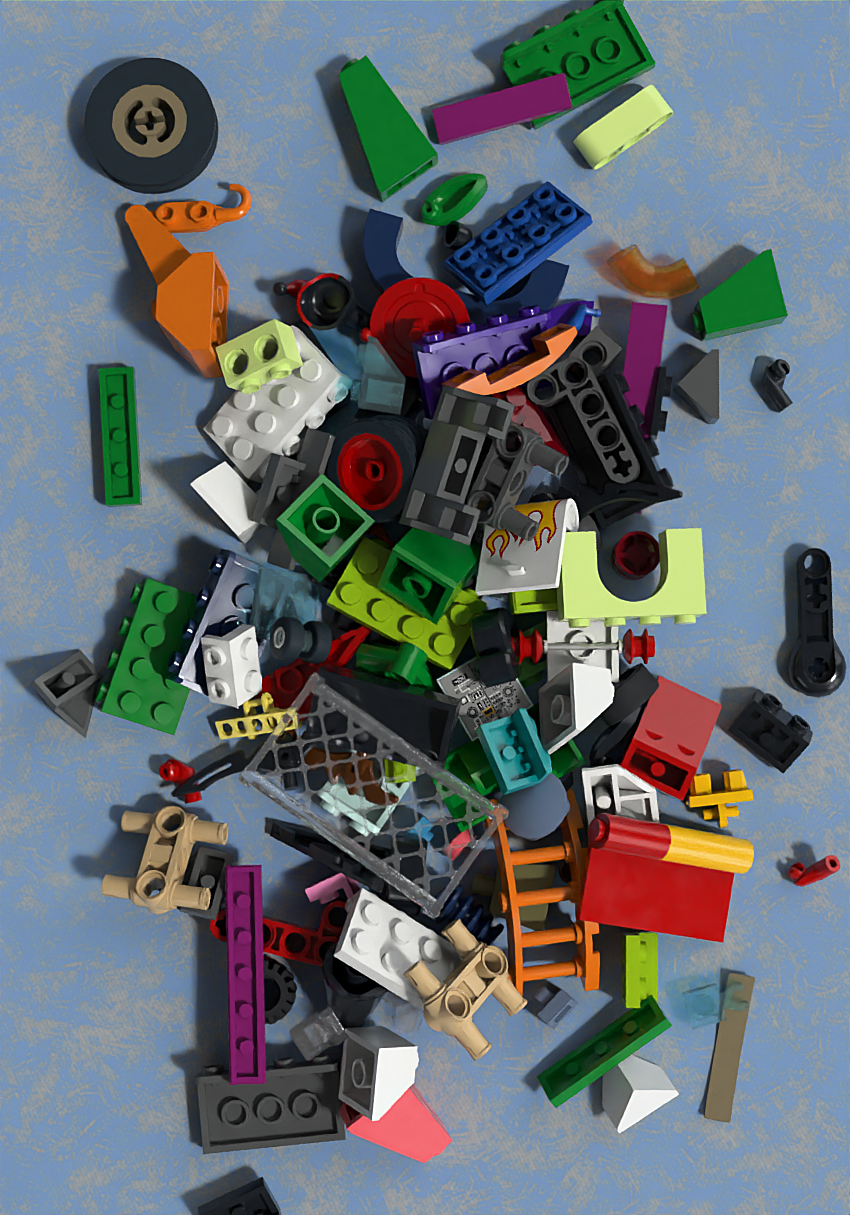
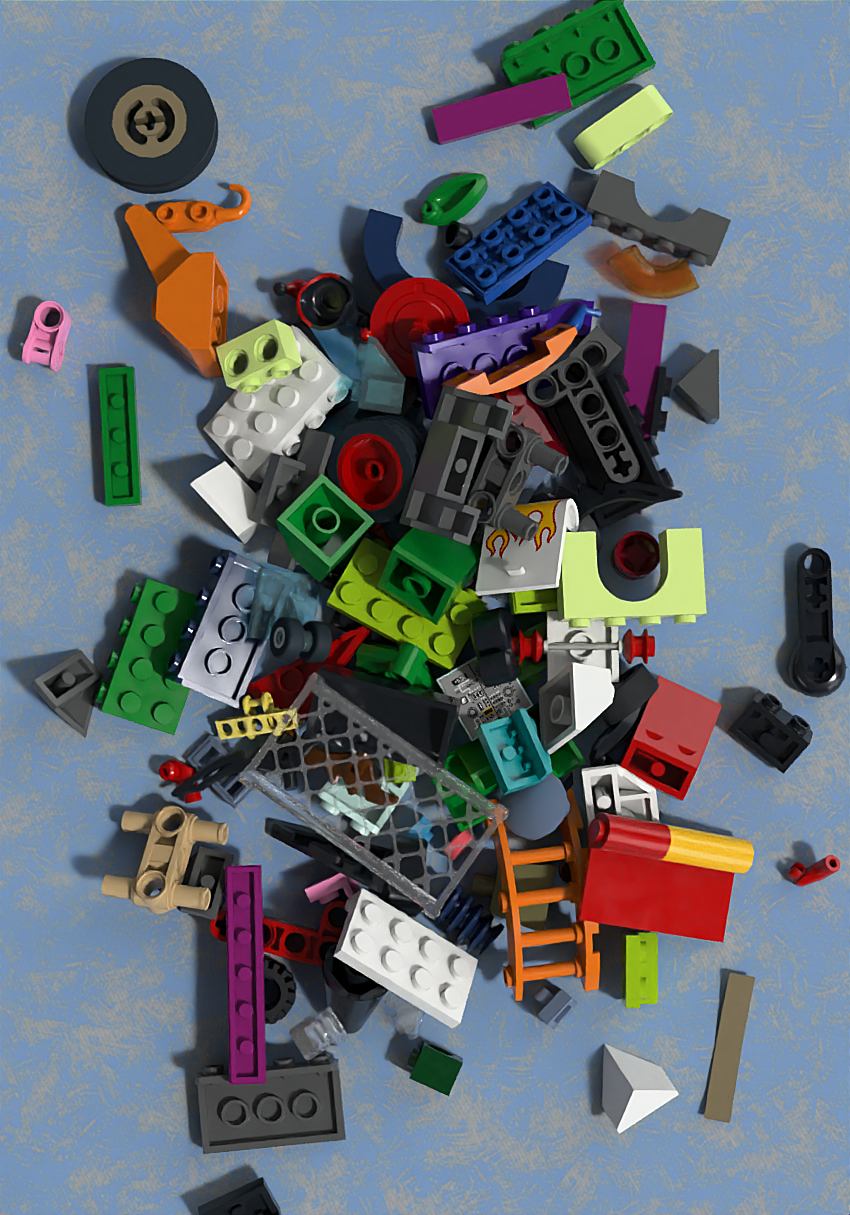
white bracket [201,624,262,707] -> none
green slope [338,55,438,203] -> none
white slope [338,1026,419,1121] -> none
coral slope [339,1084,452,1163] -> none
tan piece [403,918,528,1060] -> none
green plate [537,995,672,1108] -> none
clear light blue plate [682,982,749,1029] -> none
yellow hips [685,769,754,828] -> none
green slope [691,249,788,341] -> none
black arm [761,359,793,413] -> none
none -> bright pink piece [22,301,71,372]
none -> sand blue slope [187,734,261,809]
none -> dark green brick [406,1041,463,1096]
none -> dark grey arch [586,169,731,267]

